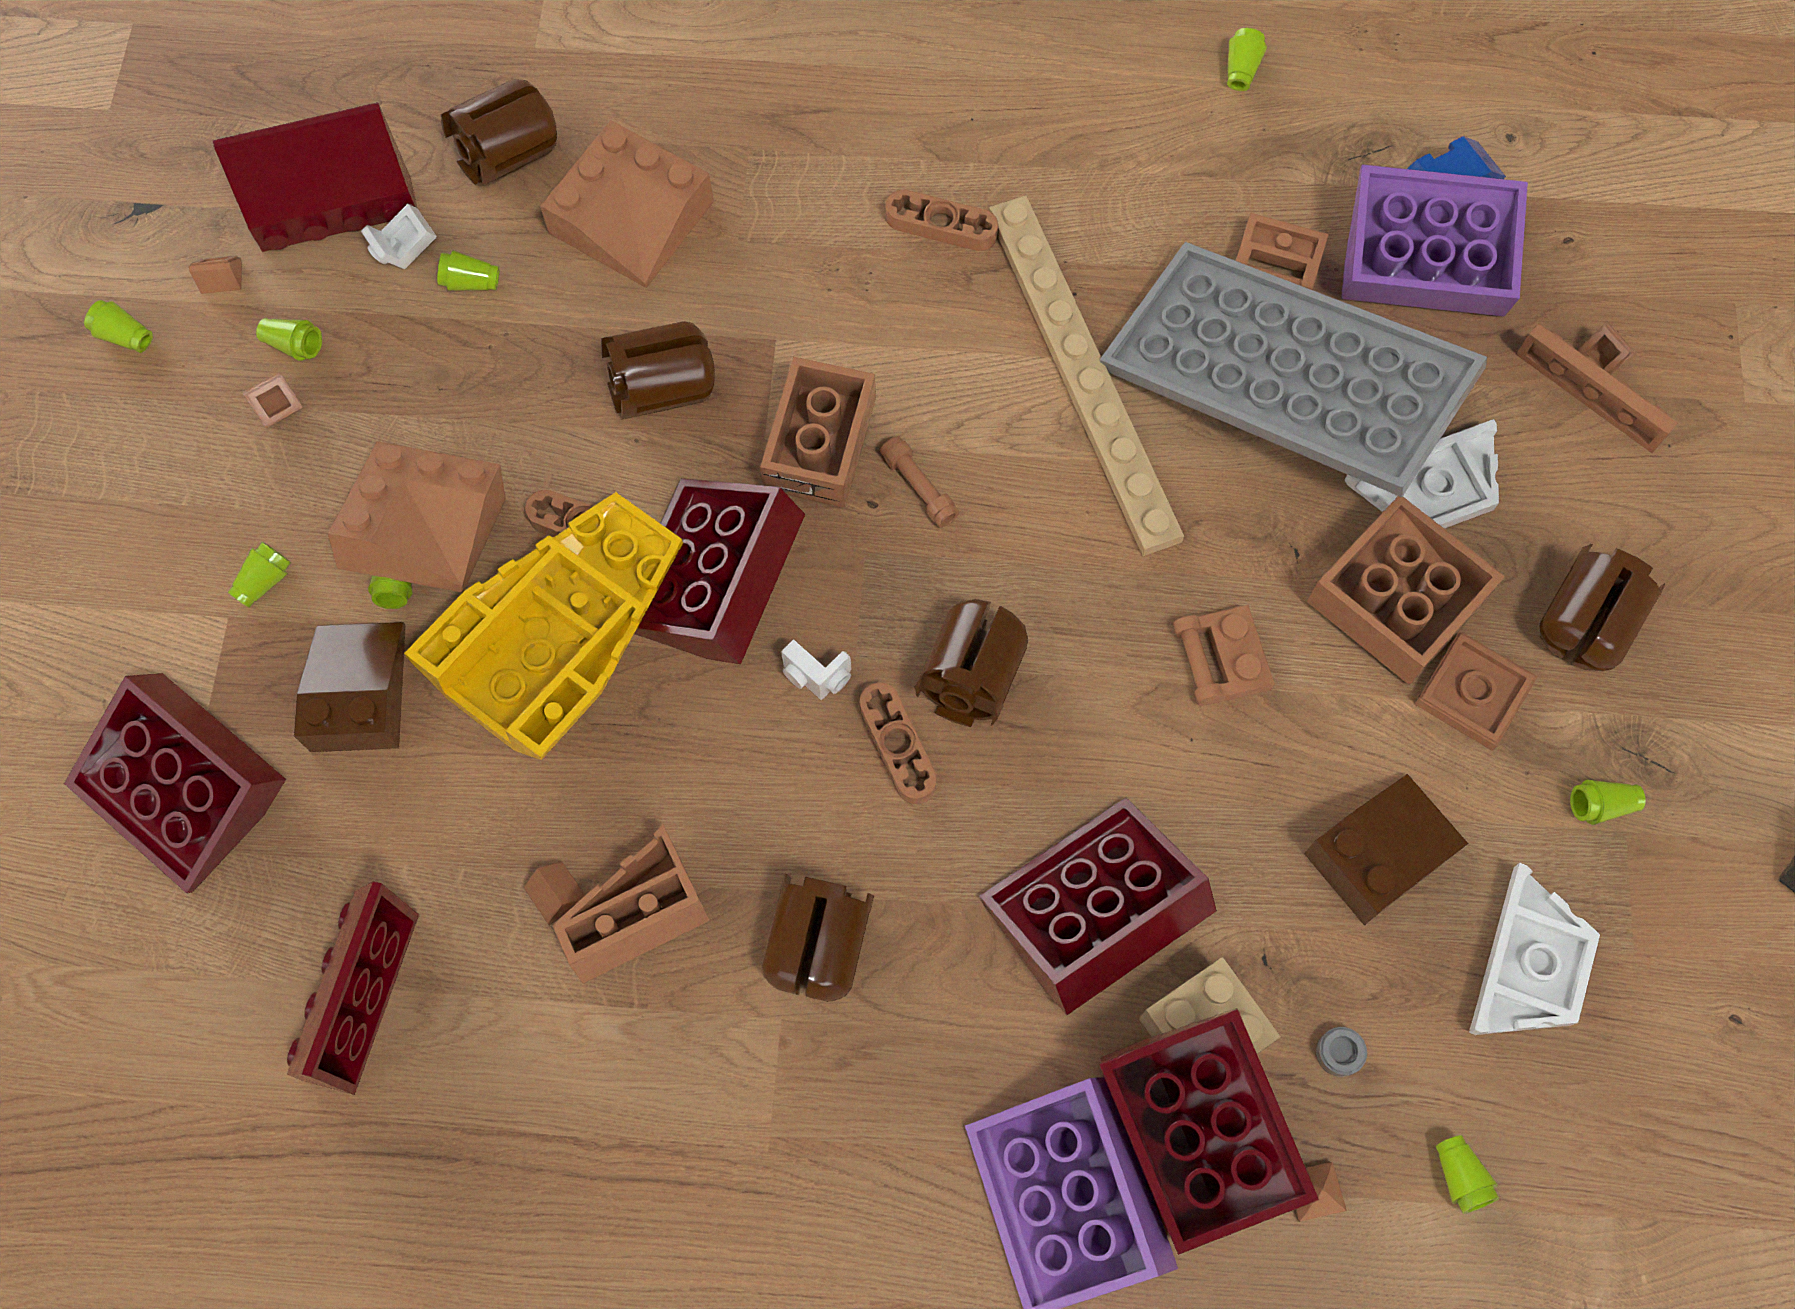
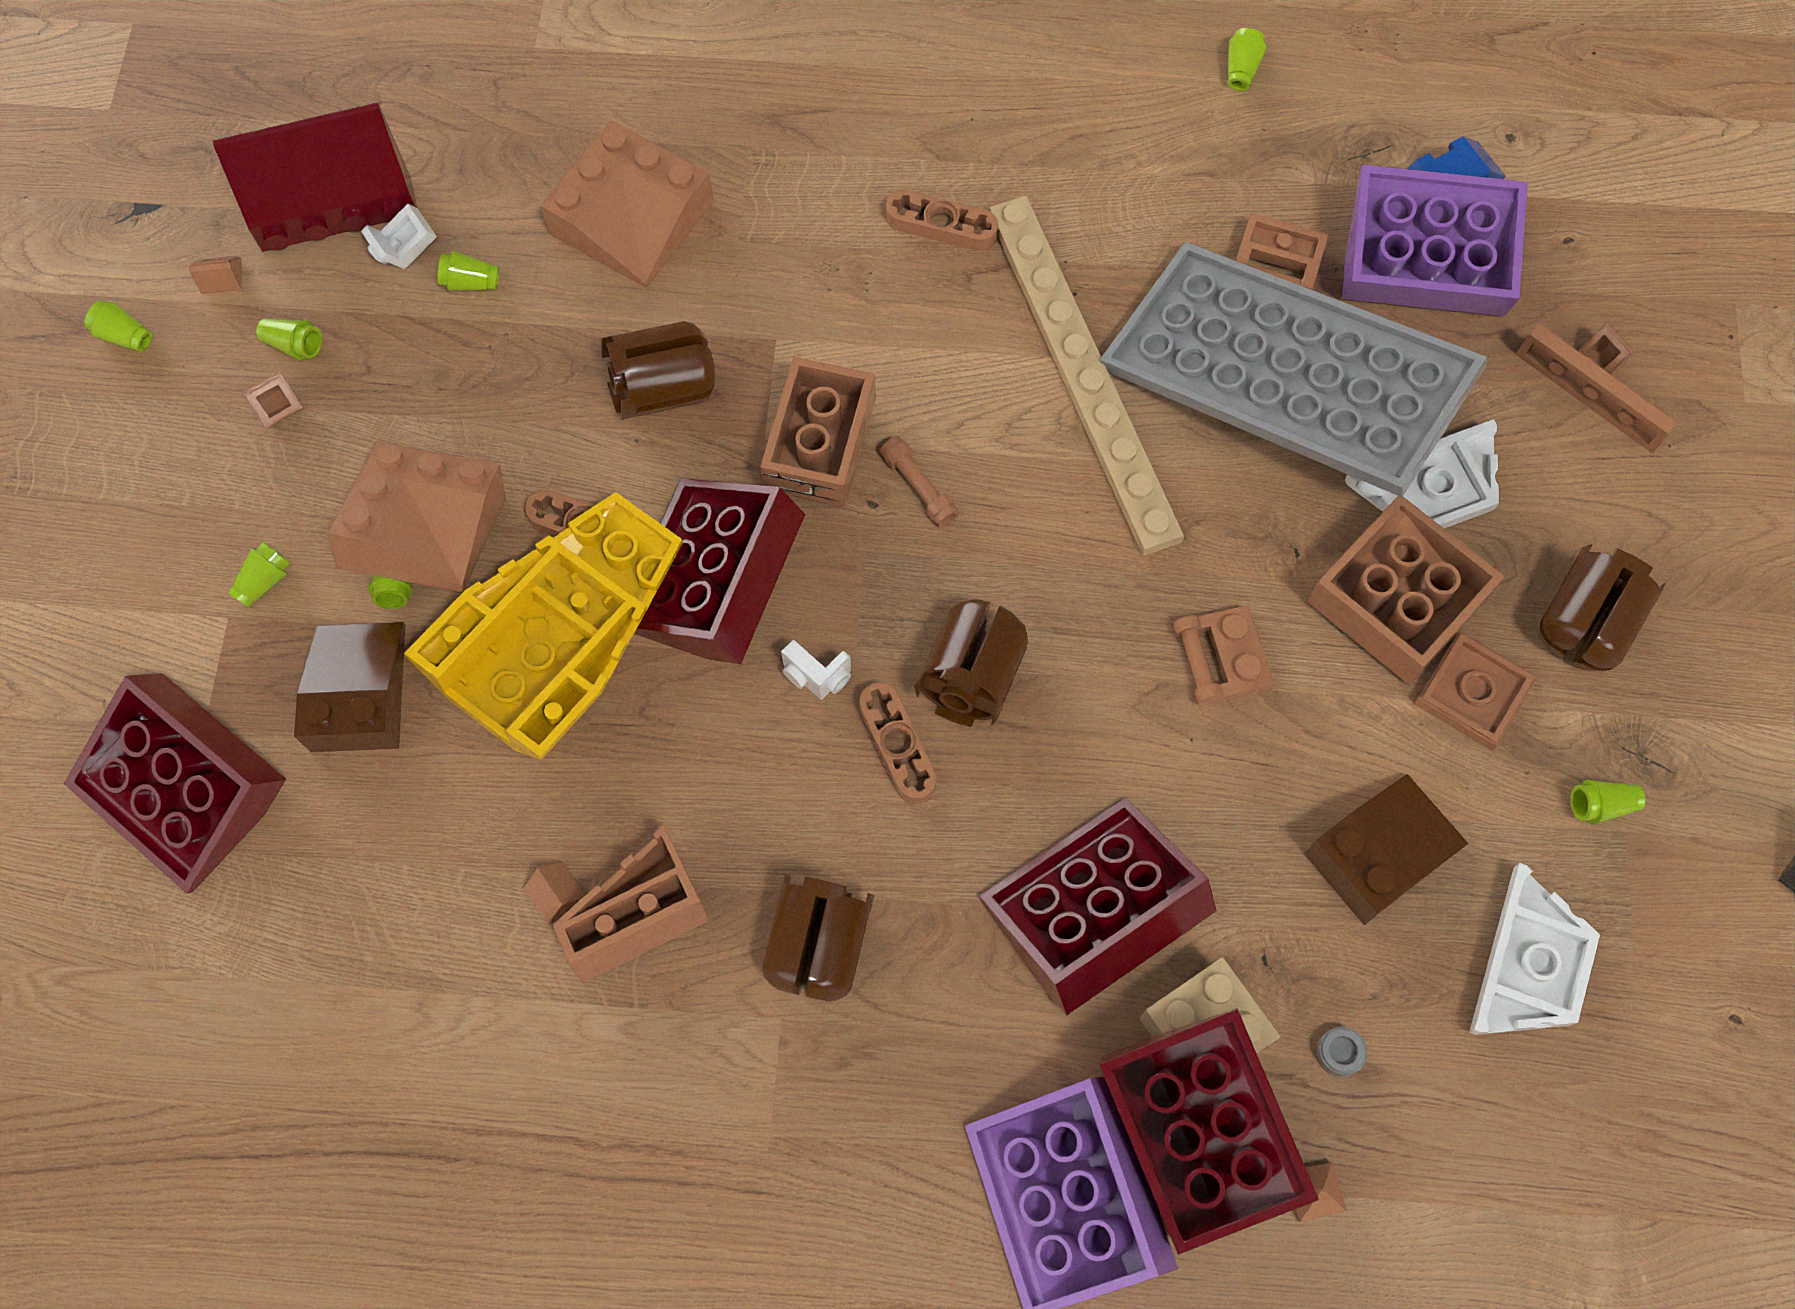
dark red slope [287,881,419,1095] -> none
reddish brown cylinder [441,79,557,185] -> none
lime cone [1436,1135,1499,1214] -> none

